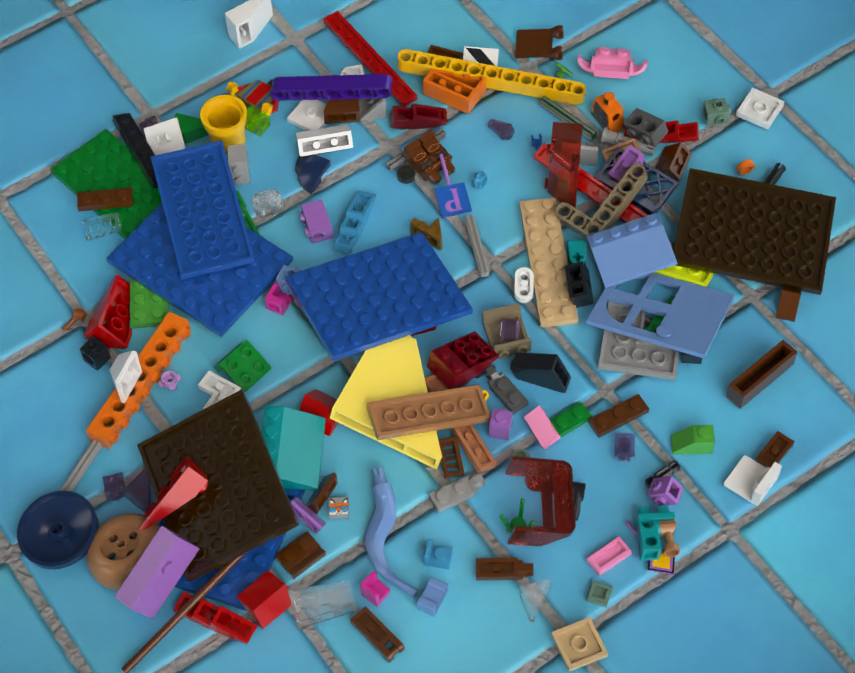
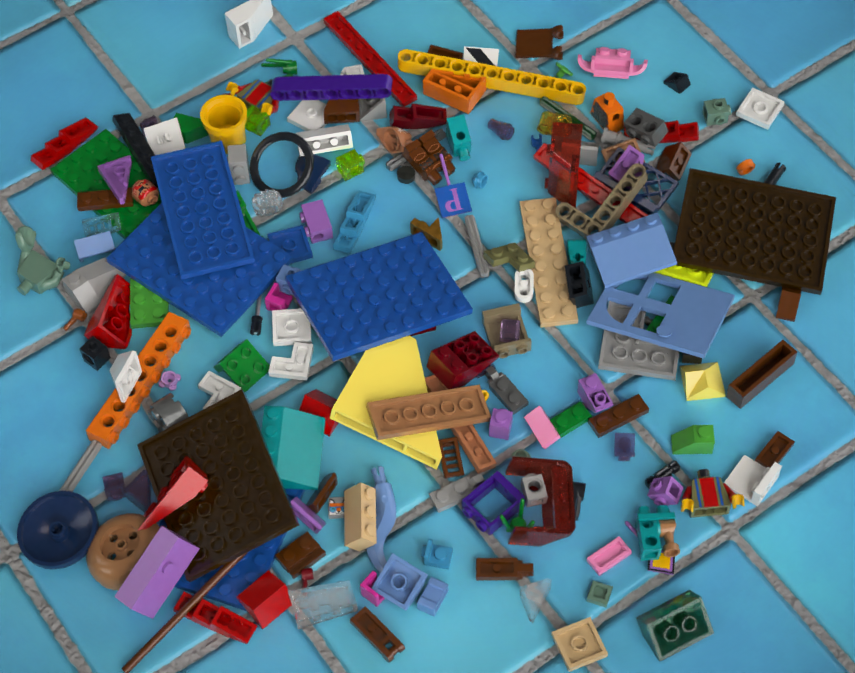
black slope [510,352,571,393] -> none
none -> sand green torso [15,226,70,295]
none -> red slope [31,118,98,170]
none -> light grey wedge [61,256,126,315]
none -> medium blue hinge [74,231,115,262]
none -> medium lavender wing [97,155,132,205]
none -> nougat head [132,179,159,207]
none -> dark grey brick [147,393,189,432]
none -> black wedge [250,132,314,198]
none -> black piece [250,294,263,336]
none -> green plant [261,58,297,84]
none -> blue plate [267,225,313,264]
none -> white plate [268,342,314,381]
none -> white plate [272,308,312,346]
none -> dark red hand [301,568,314,598]
none -> clear neon green brick [336,149,365,181]
none -> tan brick [344,483,377,552]
none -> medium blue slope [371,553,428,611]
none -> nougat hat [376,126,413,154]
none -> teal torso [446,114,471,161]
none -> dark purple window [462,471,526,536]
none -> olive plate [483,243,535,272]
none -> light grey brick [521,473,548,507]
none -> clear yellow piece [537,111,572,138]
none -> medium lavender slope [577,373,613,413]
none -> clear green slope [636,590,714,662]
none -> black slope [664,72,691,94]
none -> light yellow slope [680,362,726,401]
none -> torso [681,469,745,518]

